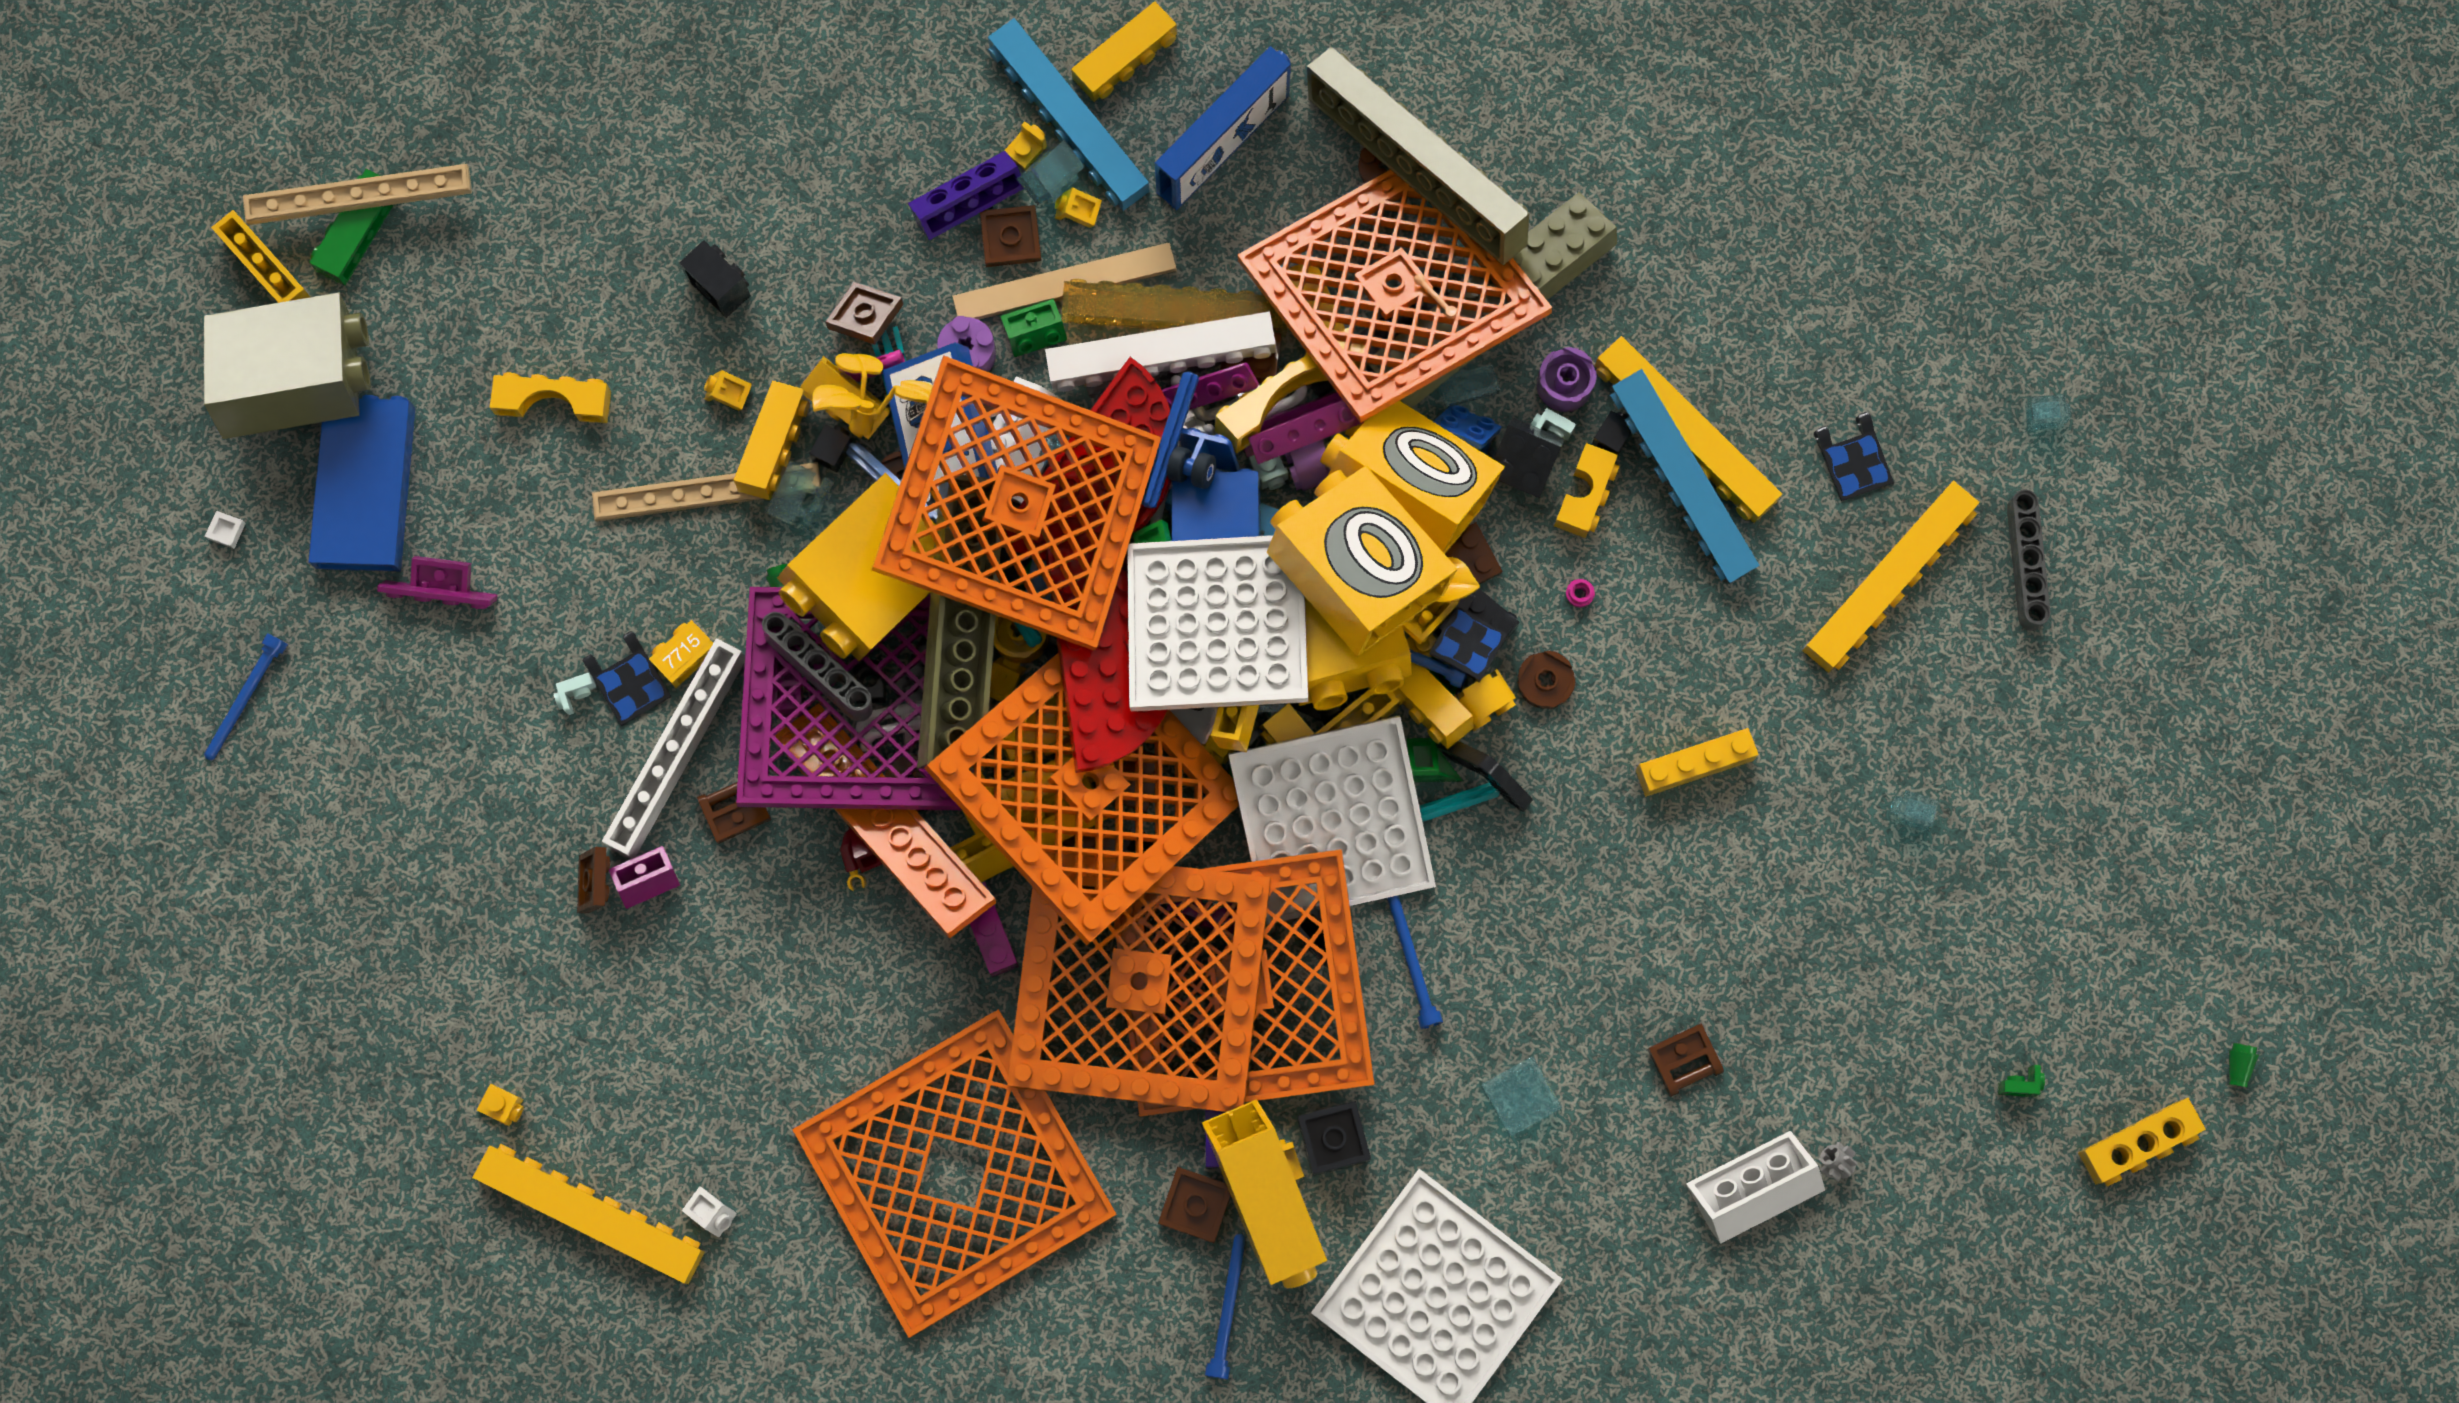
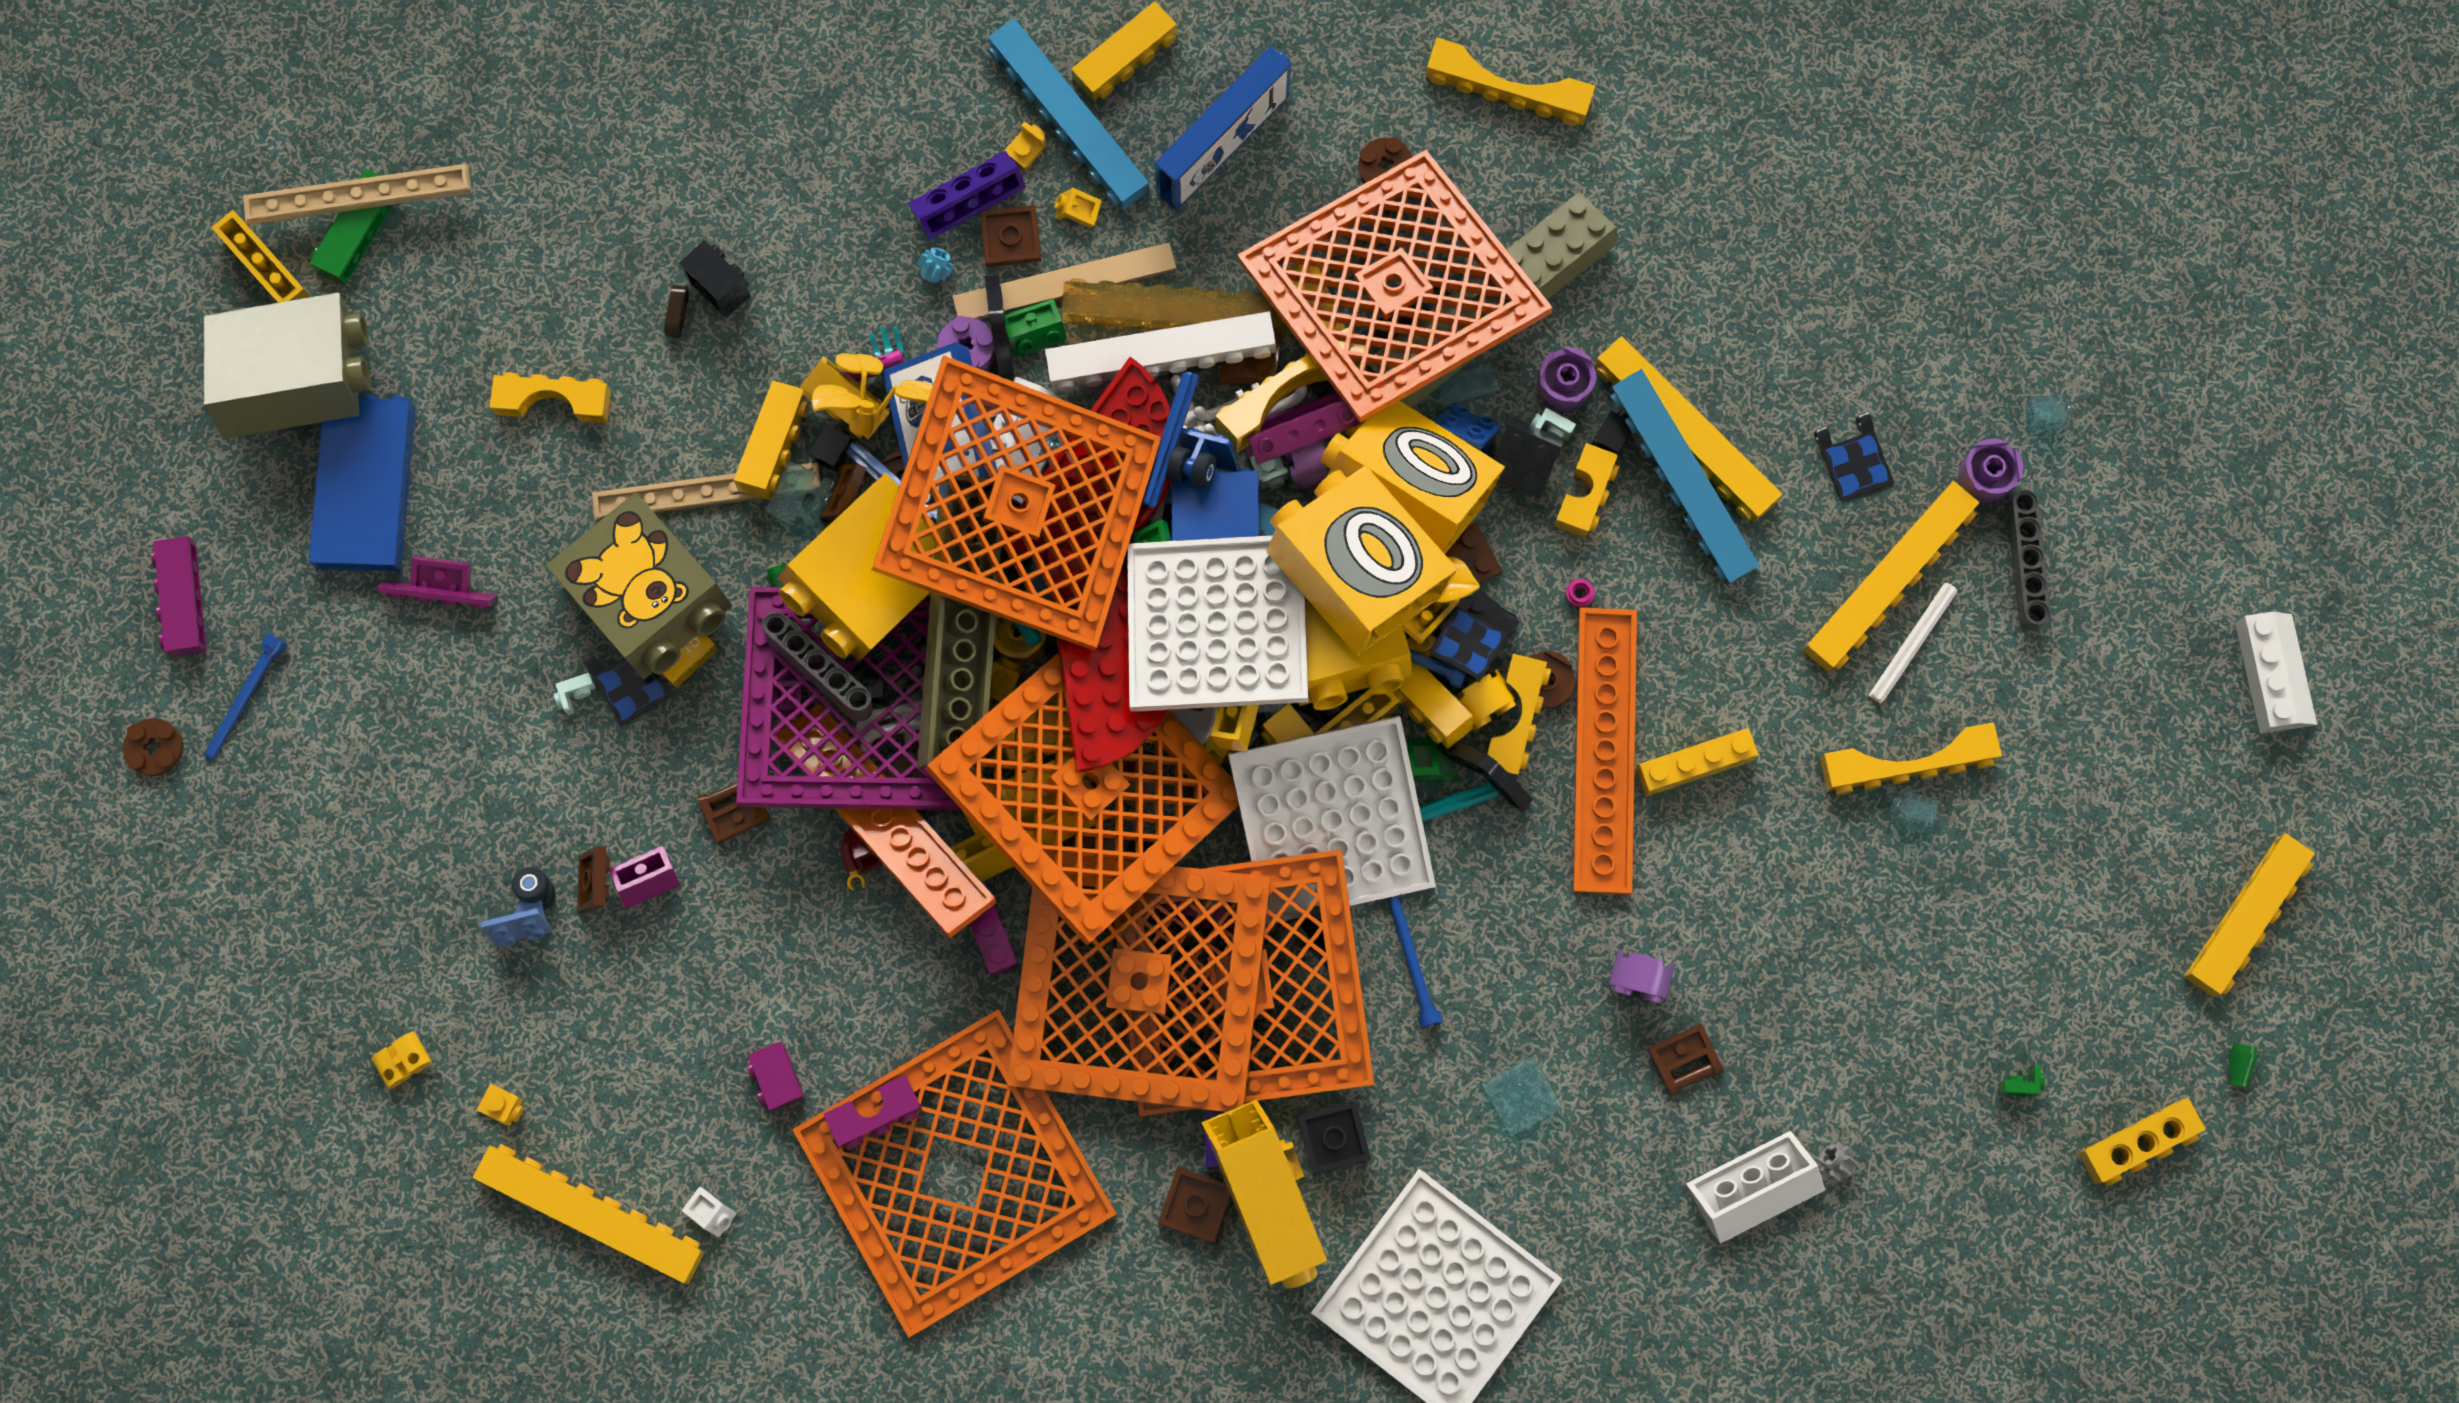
white plate [205,511,246,549] -> none
white brick [602,638,745,859] -> none
yellow bracket [704,370,752,411] -> none
plate [825,282,904,345] -> none
clear light blue brick [1017,140,1085,206] -> none
magenta bracket [1162,362,1259,410] -> none
blue piece [1205,1234,1246,1380] -> none
brick [1307,47,1529,265] -> none
light nougat hinge [1414,274,1457,319] -> none
none -> reddish brown plate [123,718,184,776]
none -> magenta brick [151,536,207,657]
none -> yellow piece [371,1031,432,1089]
none -> medium blue plate [480,867,556,947]
none -> brick [546,492,732,680]
none -> dark brown beam [664,285,689,338]
none -> magenta brick [746,1041,806,1112]
none -> reddish brown plate [819,463,867,523]
none -> magenta arch [824,1075,923,1150]
none -> medium azure gear [917,247,954,283]
none -> black beam [985,274,1014,378]
none -> yellow arch [1425,38,1595,126]
none -> yellow arch [1487,654,1551,775]
none -> orange plate [1573,608,1637,895]
none -> medium lavender brick [1609,950,1675,1003]
none -> yellow arch [1820,722,2002,795]
none -> white axle [1869,583,1957,703]
none -> medium lavender brick [1958,439,2023,503]
none -> yellow brick [2184,833,2315,998]
none -> white slope [2235,612,2317,734]

